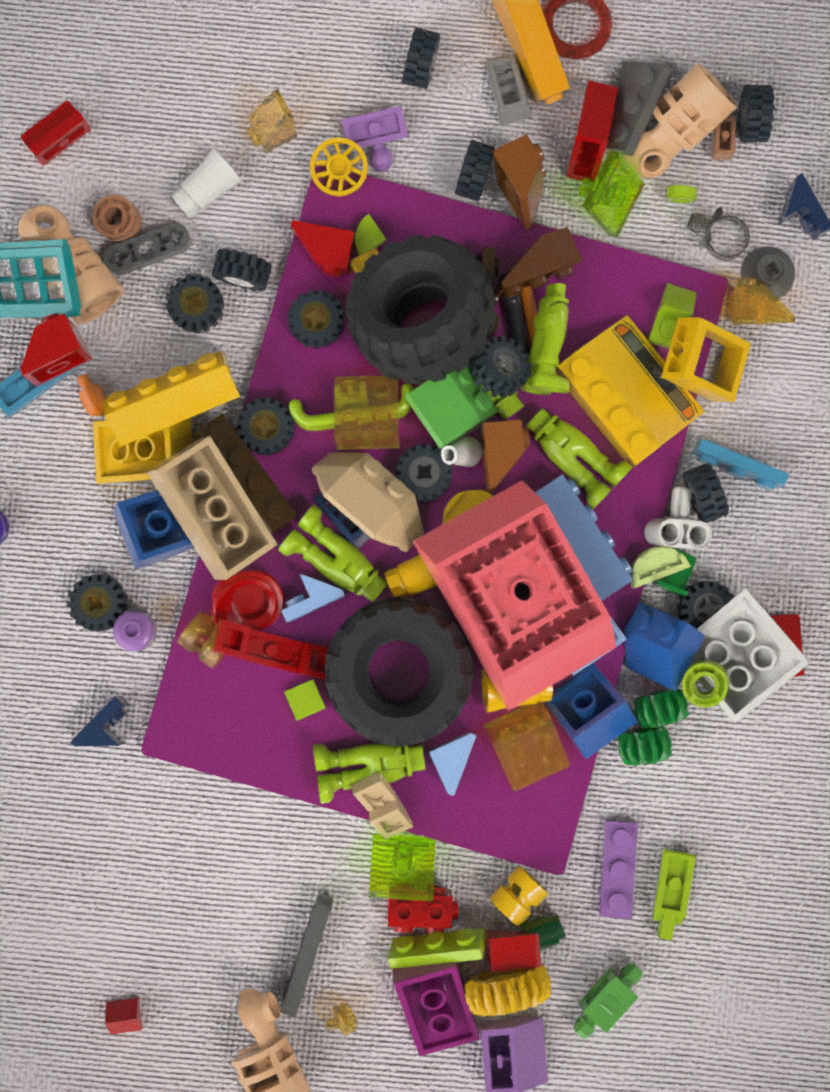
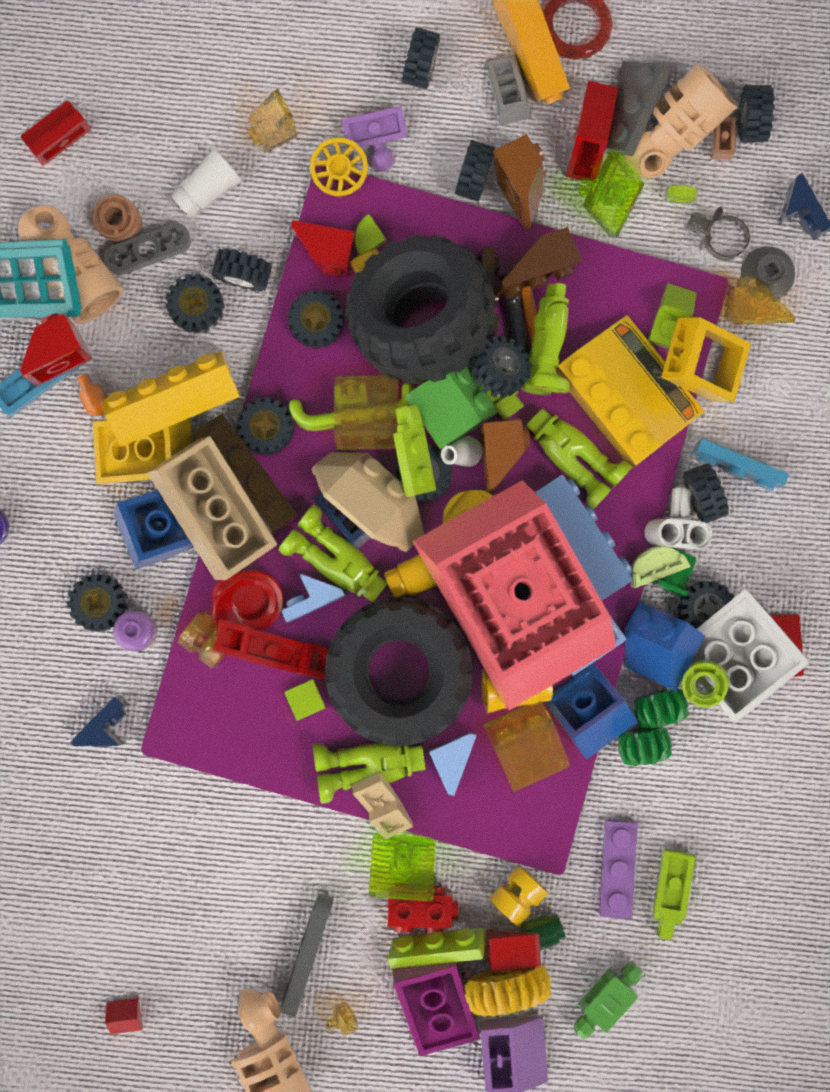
none -> lime hinge [393,405,436,497]

